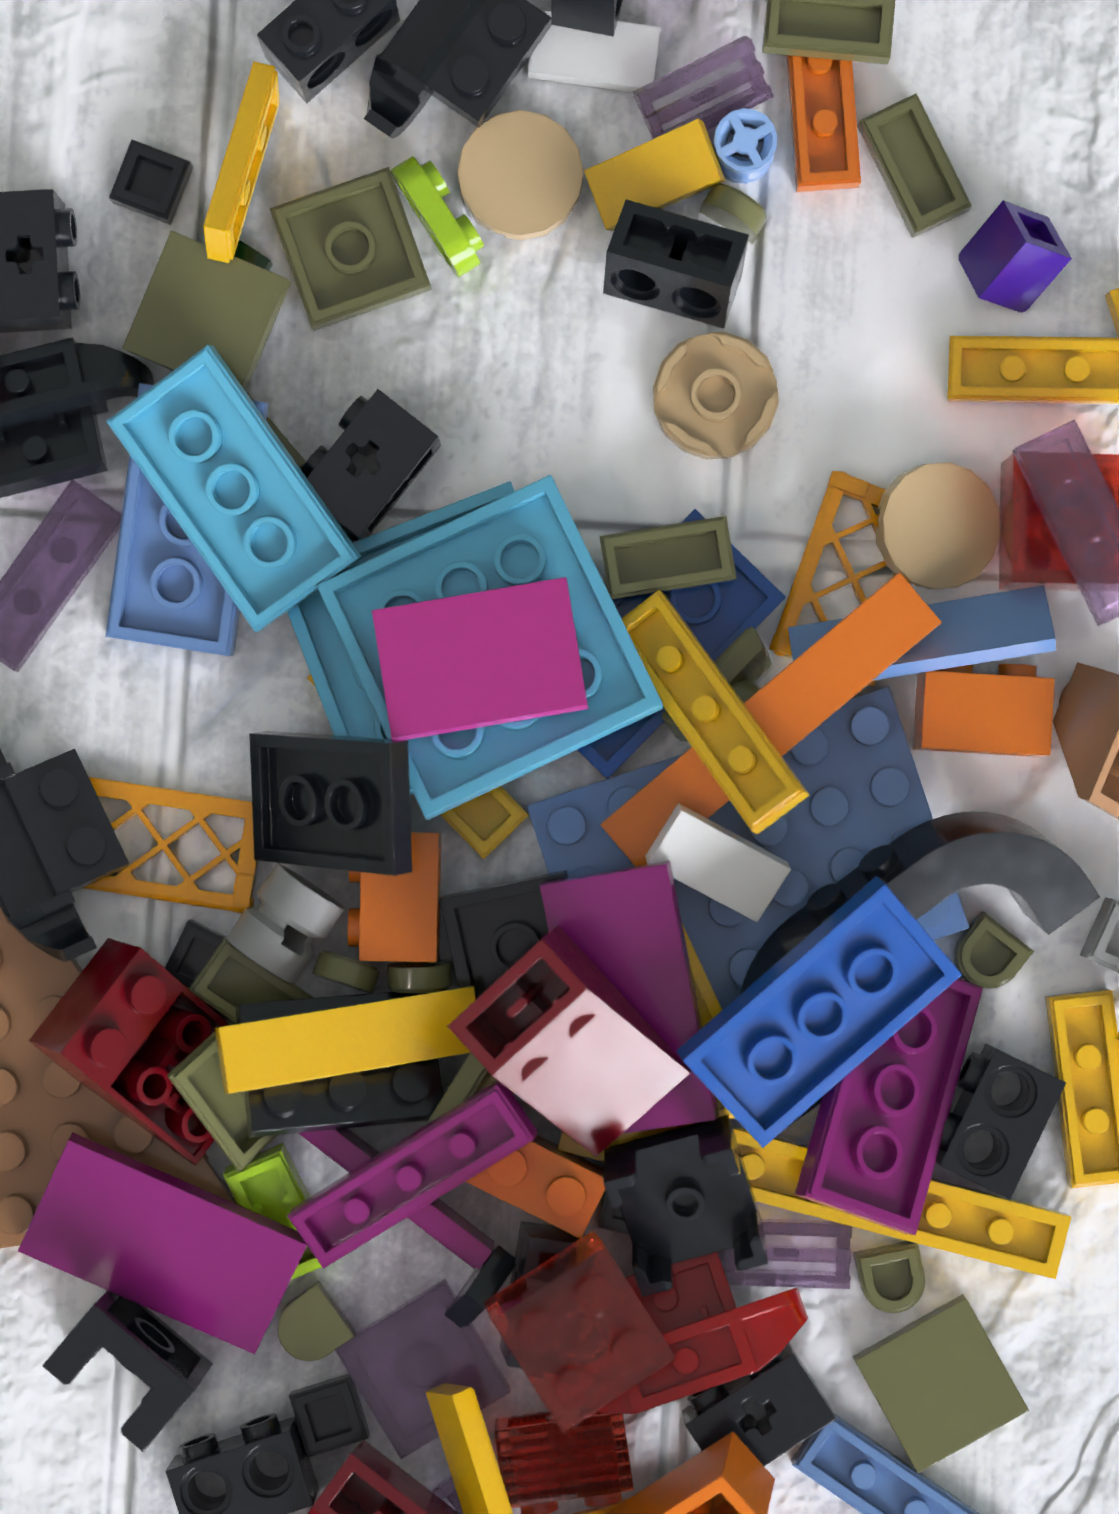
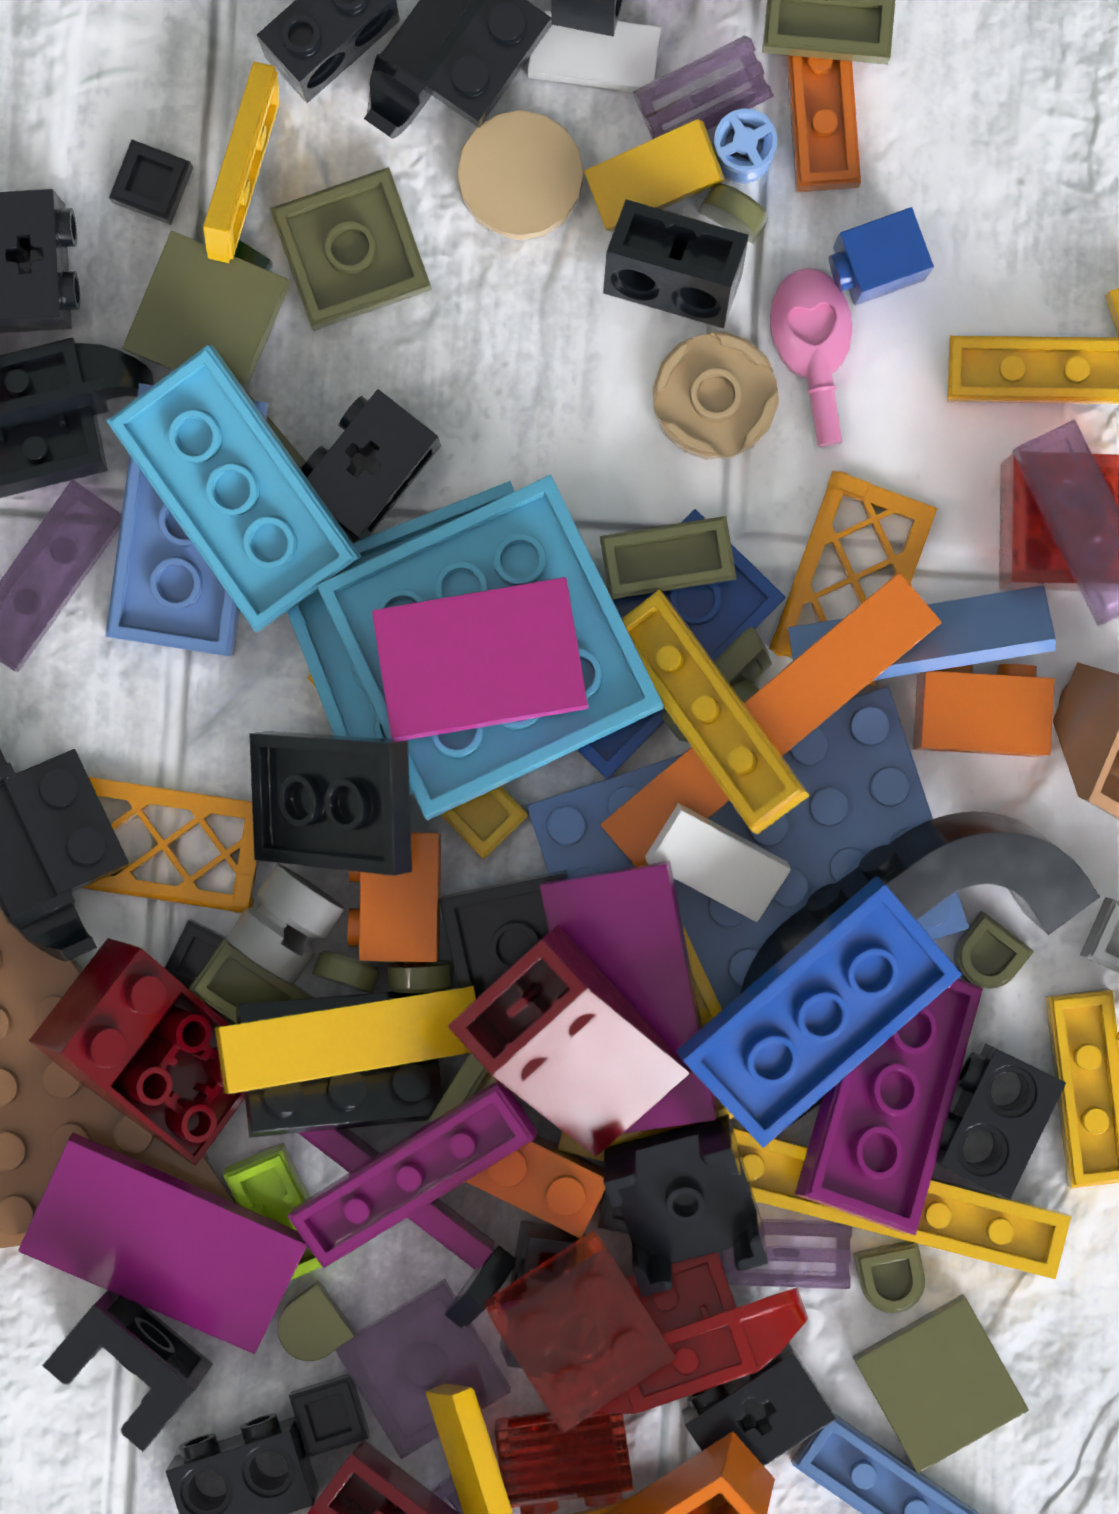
olive tile [167,1032,278,1171] -> none
lime plate [391,156,484,278] -> none
olive tile [857,93,972,238] -> none
tan tile [875,462,1001,589] -> none
dark purple panel [958,200,1072,313] -> none
none -> bright pink piece [770,268,852,447]
none -> blue brick [828,207,934,306]

